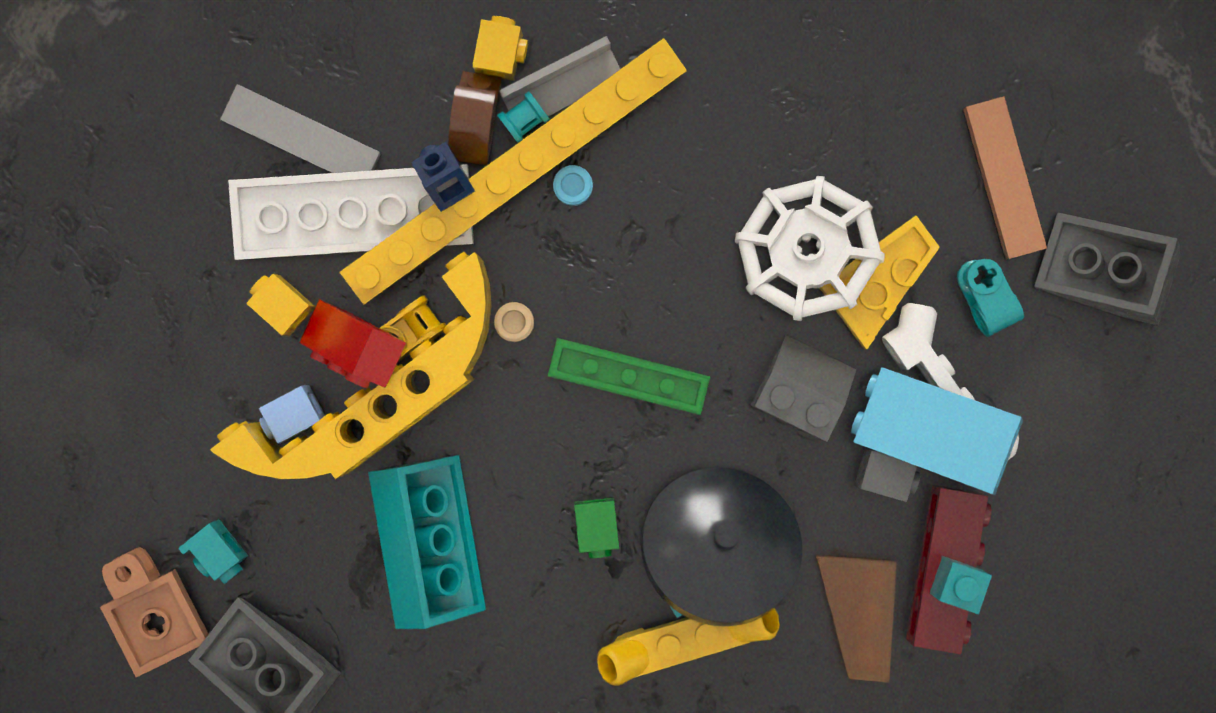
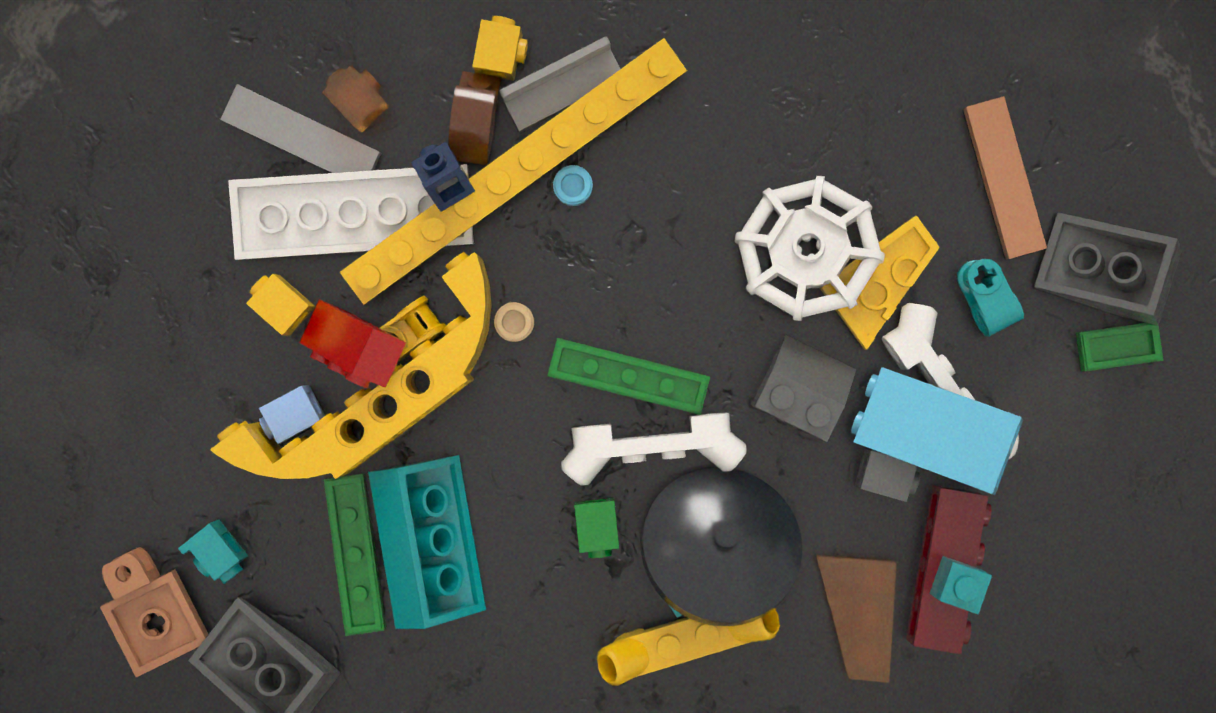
teal bush [497,91,550,143] -> none
none -> clear orange brick [322,65,389,133]
none -> green tile [324,473,386,636]
none -> white plate [561,413,747,486]
none -> green tile [1076,323,1163,371]

